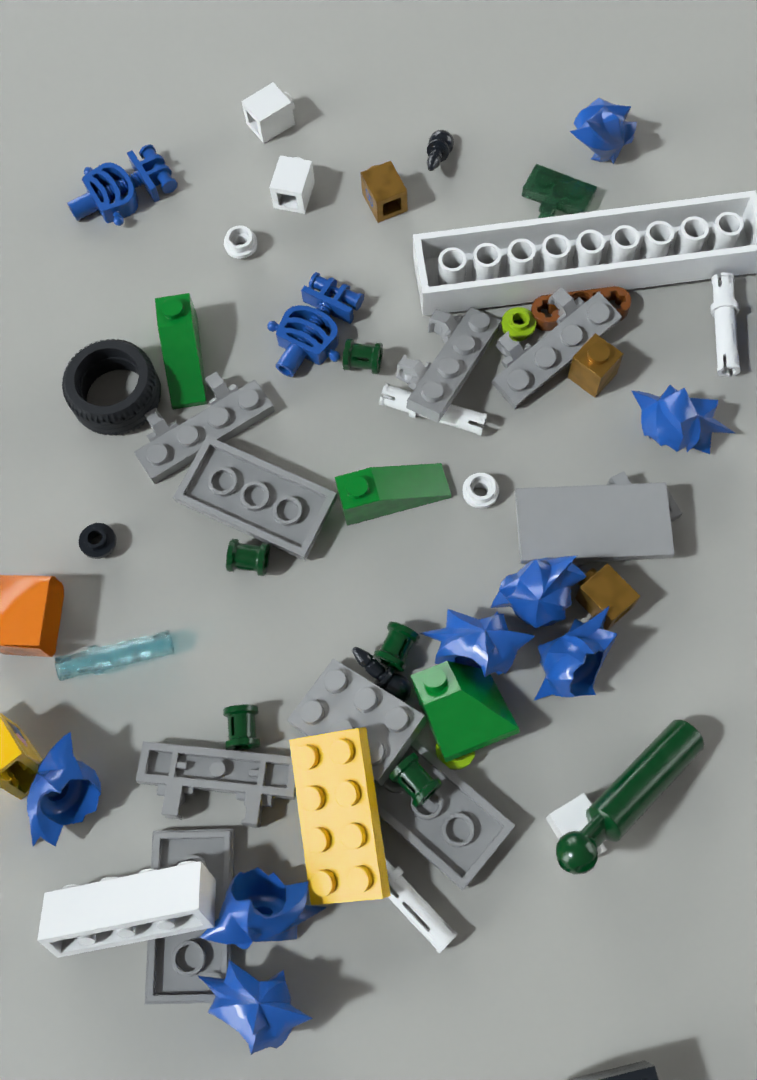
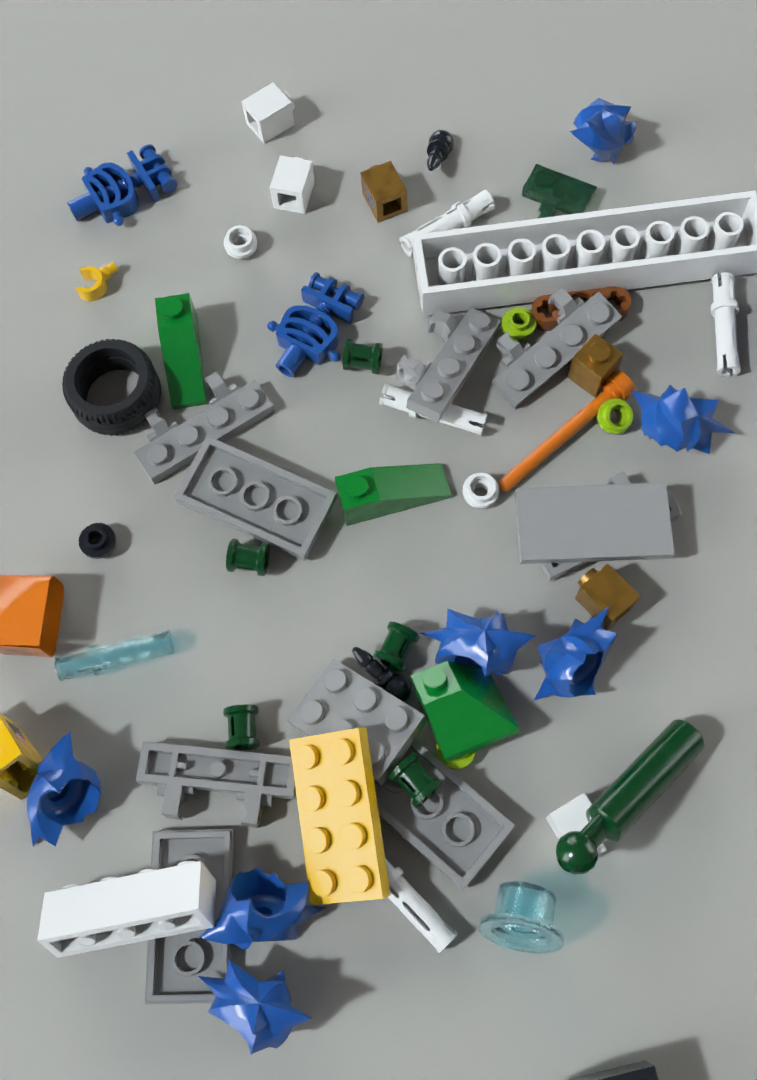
blue hair [491,555,587,628] -> none
none -> yellow piece [75,262,118,301]
none -> white pin [399,190,495,257]
none -> clear light blue piece [478,881,564,954]
none -> orange piece [498,370,635,492]
none -> lime plate [597,398,633,434]

